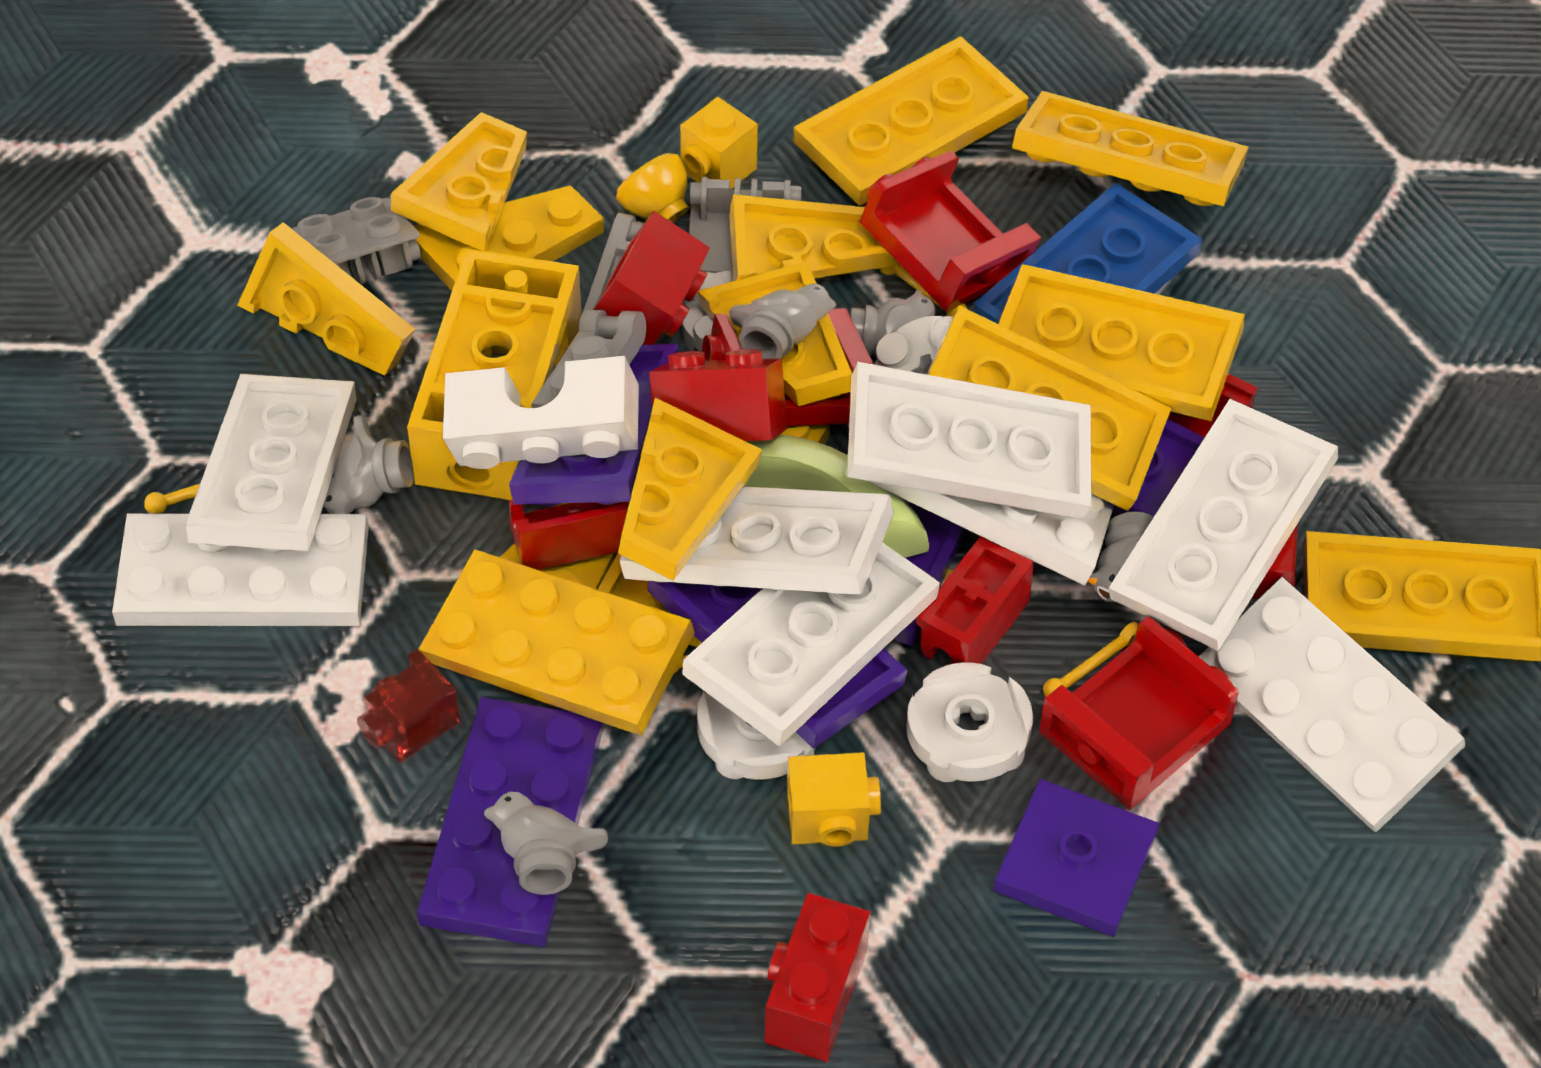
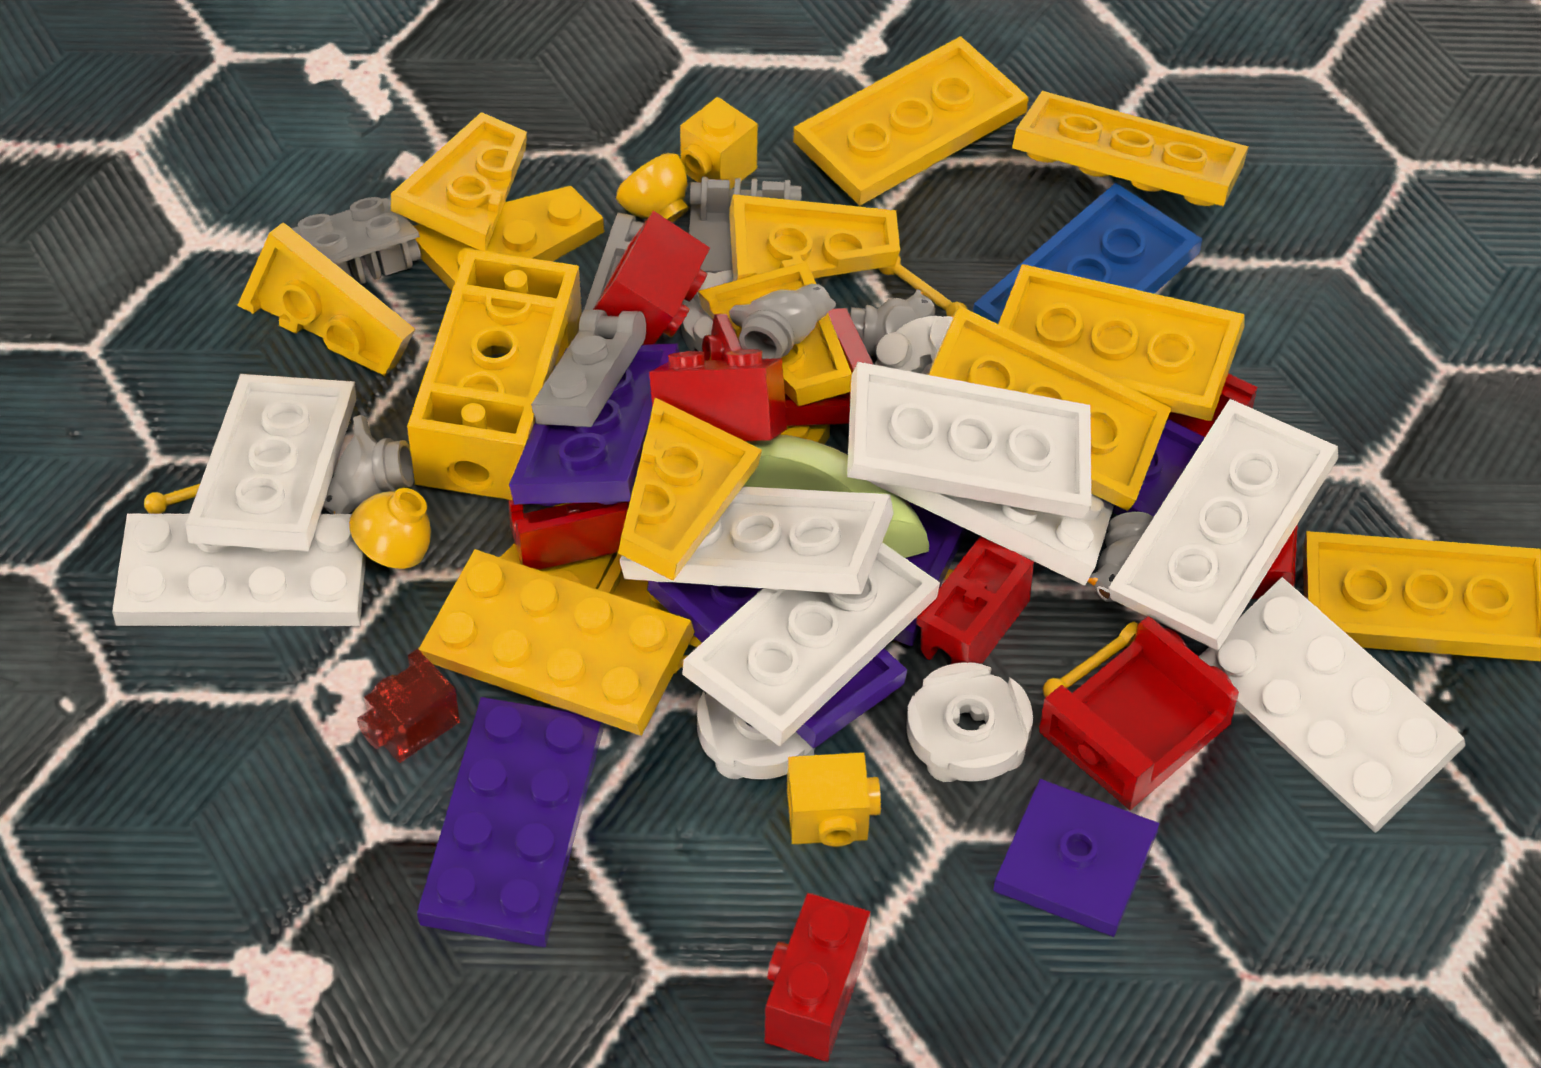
white arch [443,356,639,469] -> none
light grey animal [484,792,608,895] -> none
red panel [859,151,1041,312] -> none
none -> yellow brick [349,488,431,569]

